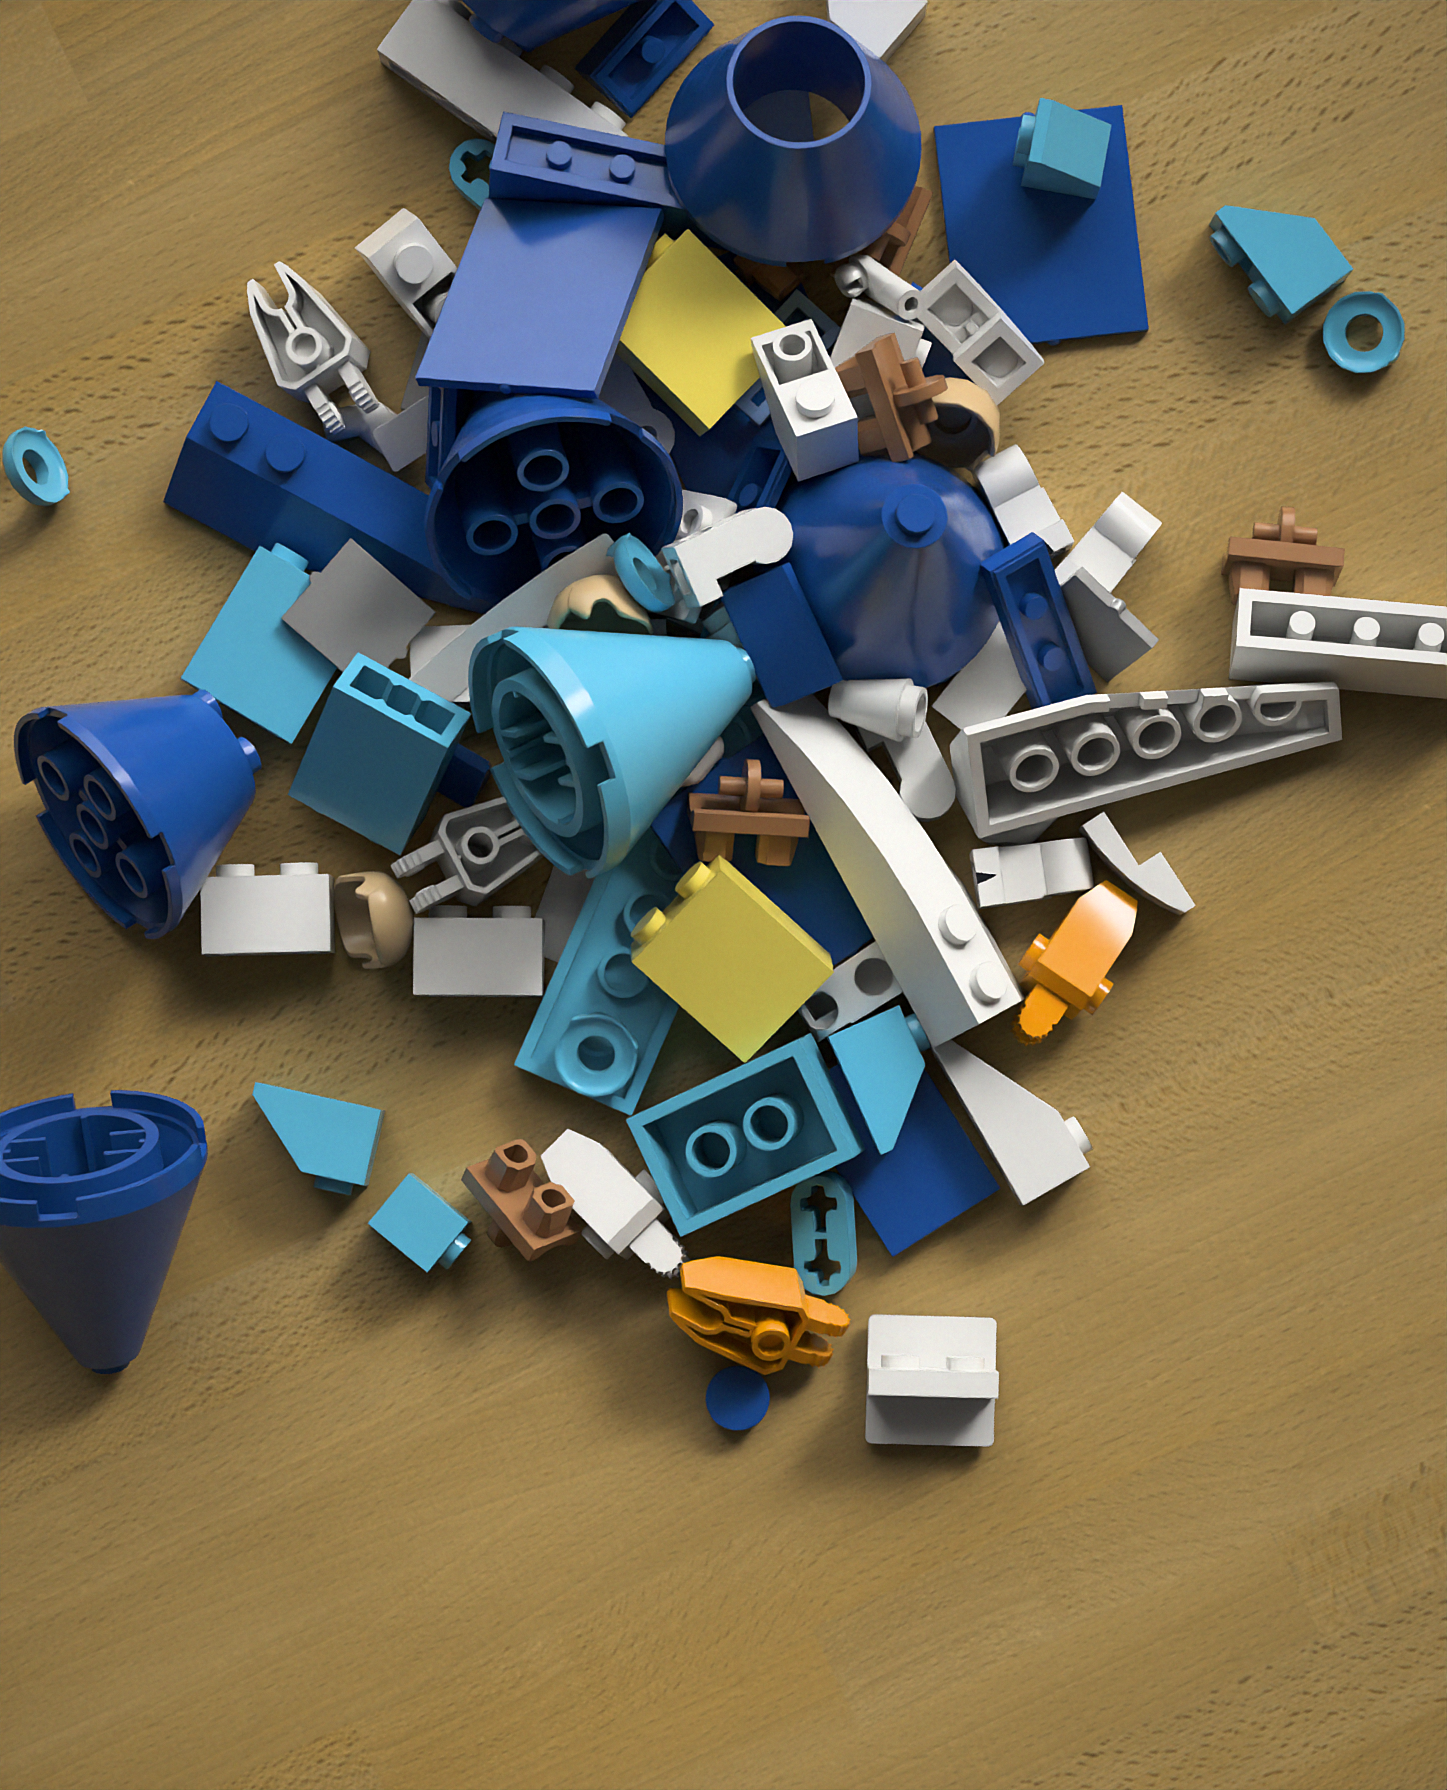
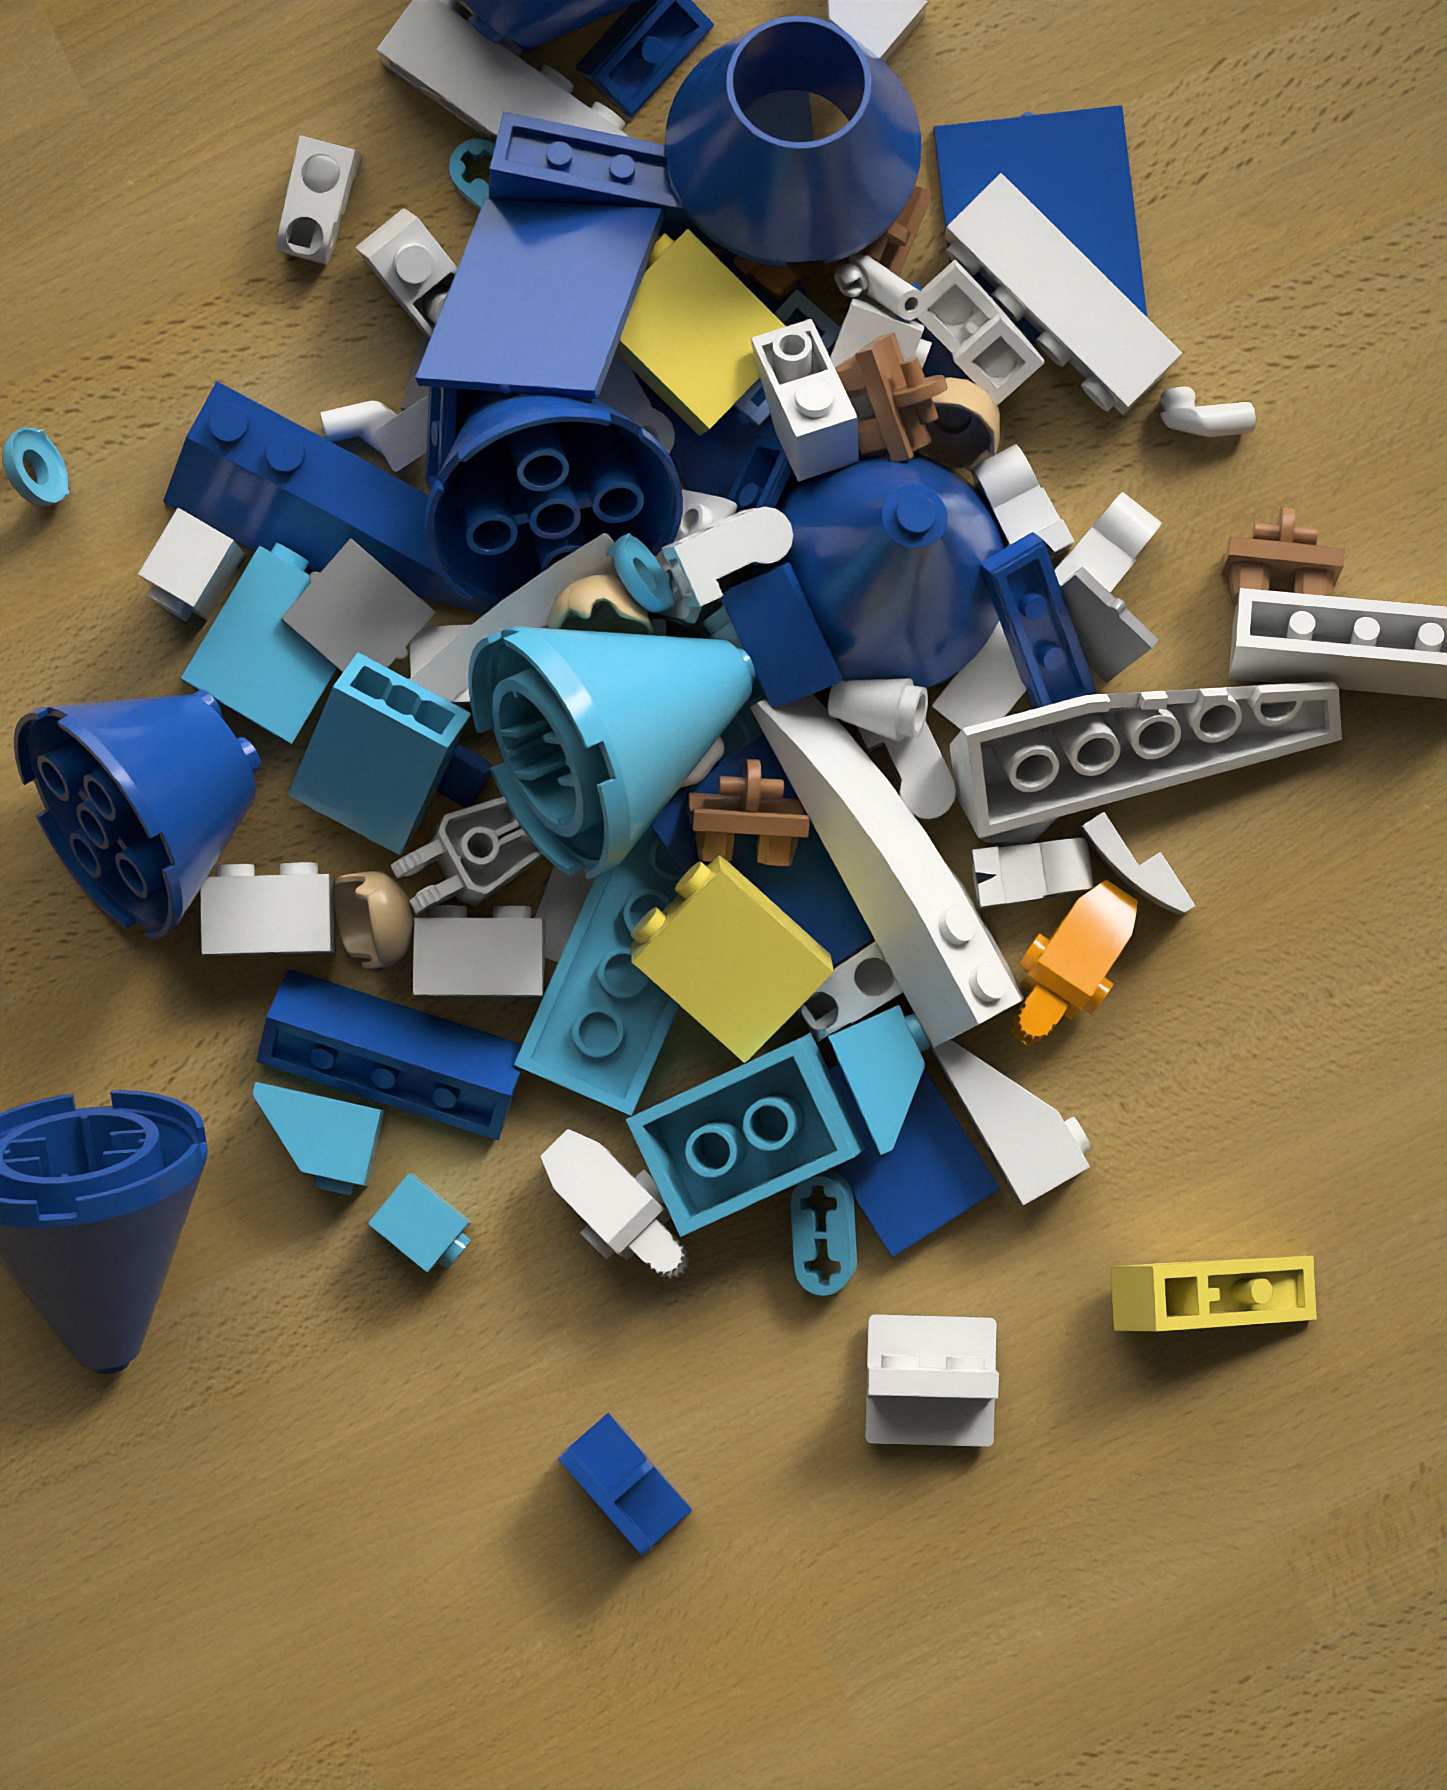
white hinge [247,261,380,436] -> none
medium nougat hips [461,1139,583,1262] -> none
medium azure piece [553,1013,639,1097] -> none
light orange hinge [666,1256,851,1375] -> none
blue tile [706,1365,770,1430] -> none
medium azure slope [1012,98,1111,199] -> none
medium azure slope [1209,205,1353,325] -> none
medium azure piece [1323,291,1405,373] -> none
none -> white brick [138,508,246,622]
none -> blue panel [256,970,523,1141]
none -> white leg [277,135,362,265]
none -> blue panel [558,1412,692,1556]
none -> white brick [944,173,1182,416]
none -> light yellow slope [1110,1256,1317,1332]
none -> white arm [1160,387,1256,438]

